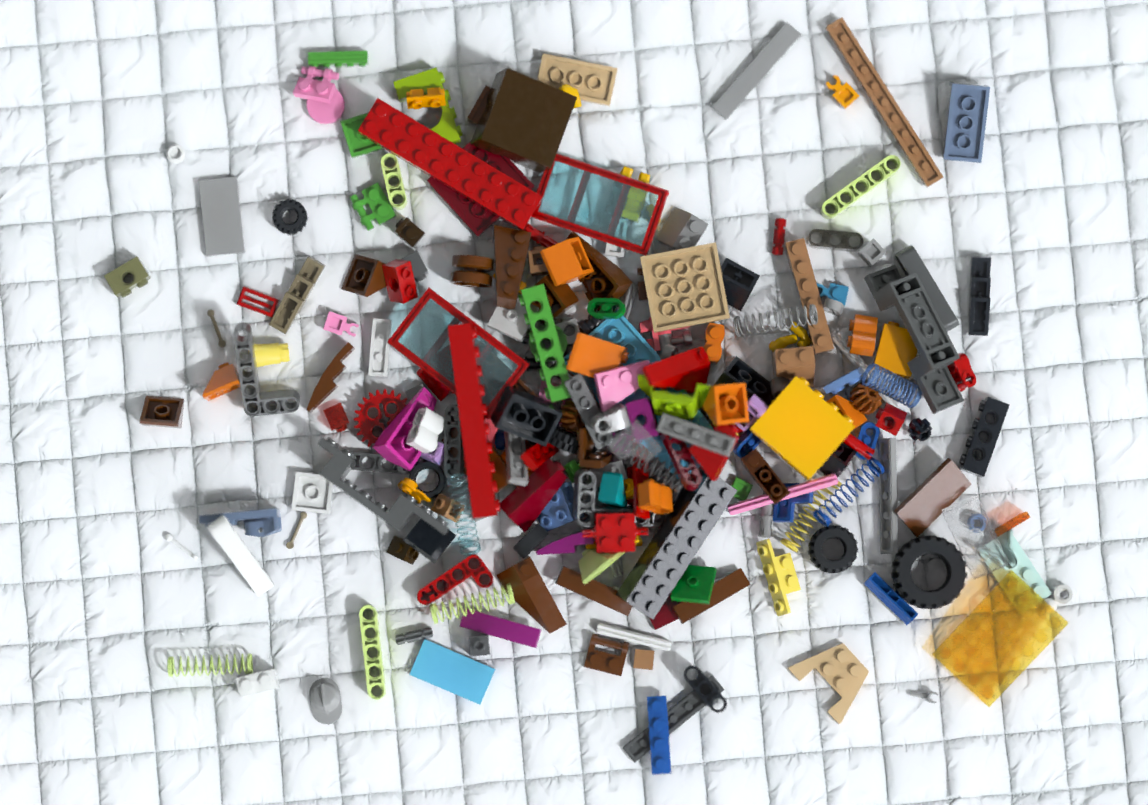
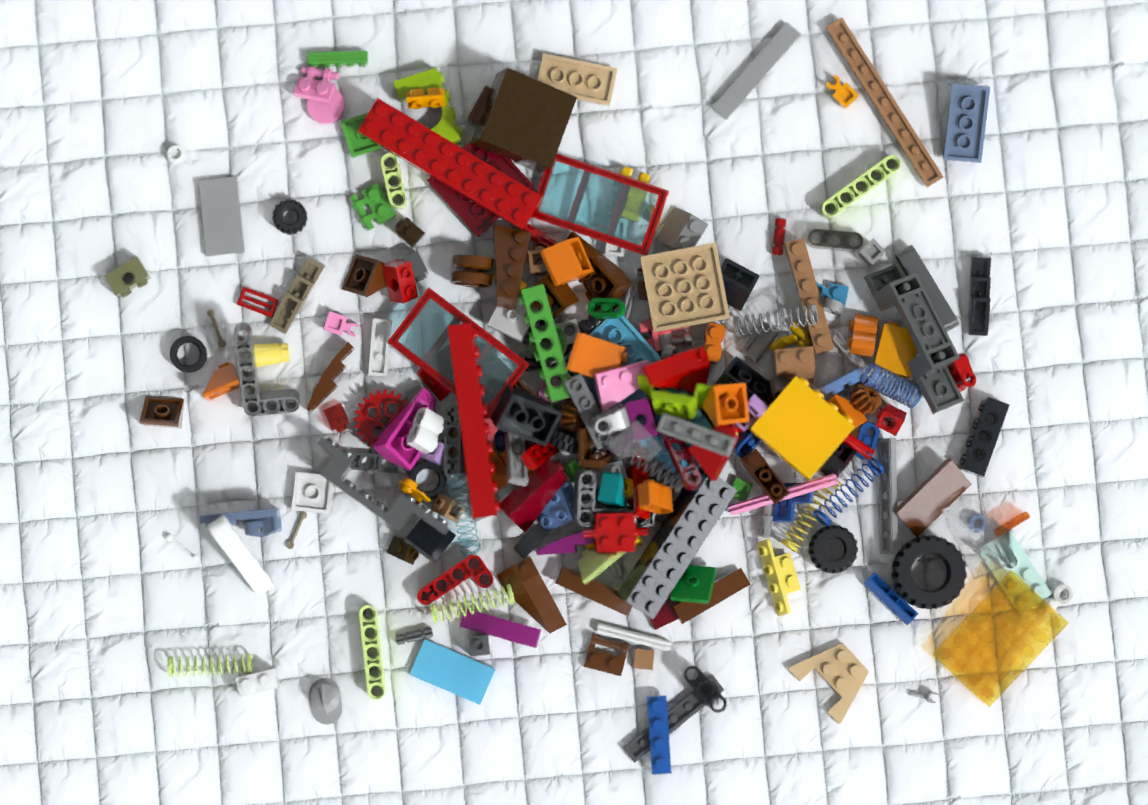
yellow arm [558,84,582,108] -> none
black gear [907,418,932,441] -> none
none -> black tyre [169,336,207,373]
none -> light grey tile [741,321,779,363]

